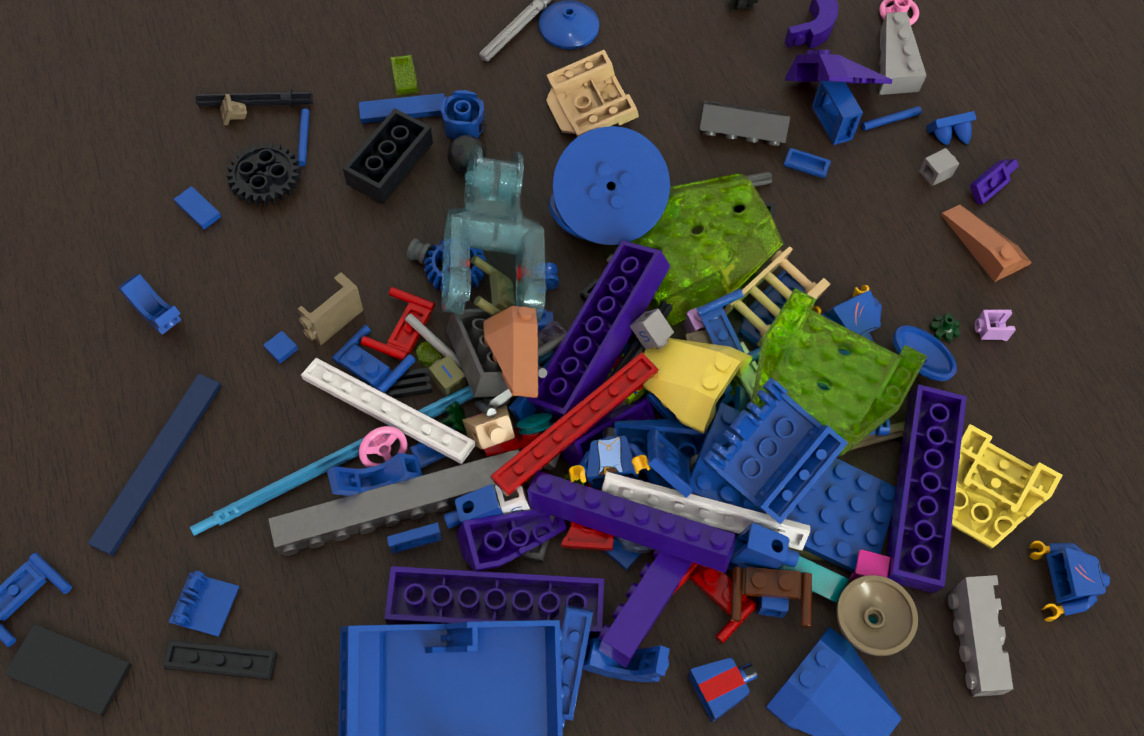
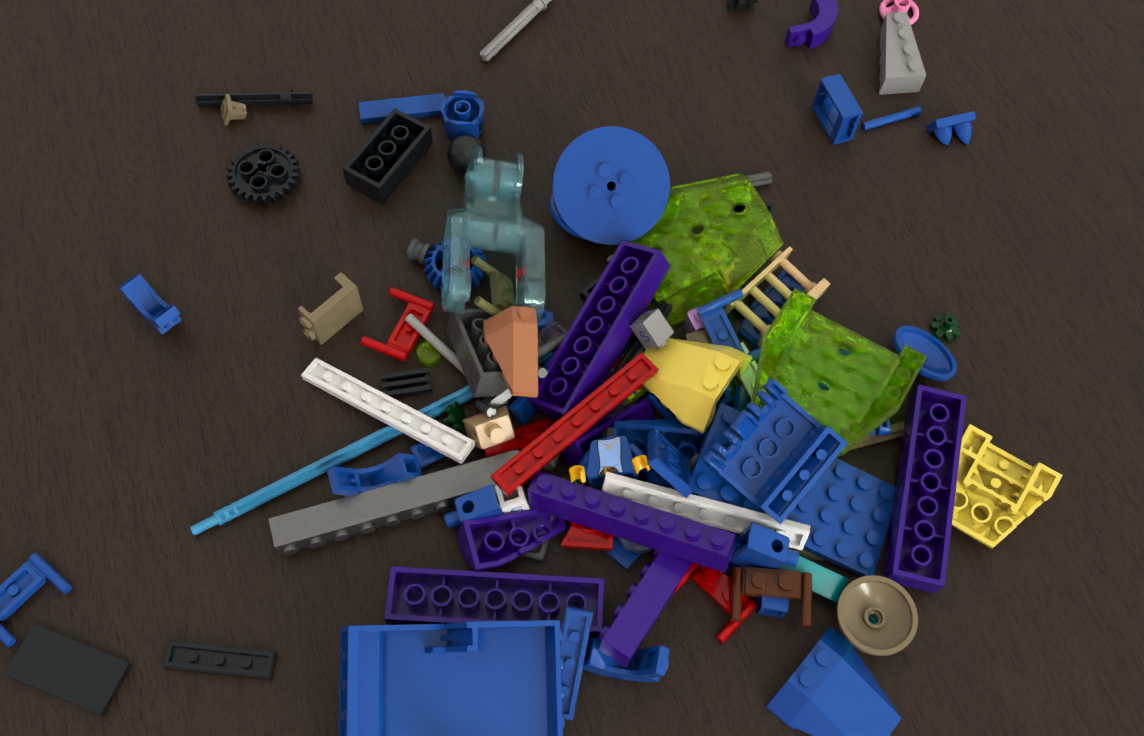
dark blue tile [87,374,222,557] -> none
blue hinge [169,570,240,637] -> none
blue tile [174,186,221,230] -> none
blue tile [263,331,298,364] -> none
blue bar [297,109,310,166] -> none
blue plate [332,325,416,393] -> none
bright pink piece [359,426,407,468] -> none
blue tile [387,522,442,554] -> none
clear neon green tile [391,55,418,95] -> none
olive brick [429,355,467,397] -> none
teal piece [516,413,554,435] -> none
blue wheel [535,263,560,290] -> none
blue dish [539,0,599,50] -> none
tan slope [546,50,639,137] -> none
torso [687,658,757,723] -> none
dark grey slope [699,100,790,146] -> none
blue tile [784,148,831,178] -> none
dark purple wedge [785,50,892,84] -> none
blue torso [806,285,882,350] -> none
dark pink panel [850,550,891,581] -> none
light grey brick [919,148,959,186] -> none
nougat wedge [941,205,1032,282] -> none
light grey wedge [948,575,1013,697] -> none
dark purple hinge [970,159,1019,204] -> none
lavender window [974,310,1016,341] -> none
blue torso [1029,541,1110,622] -> none

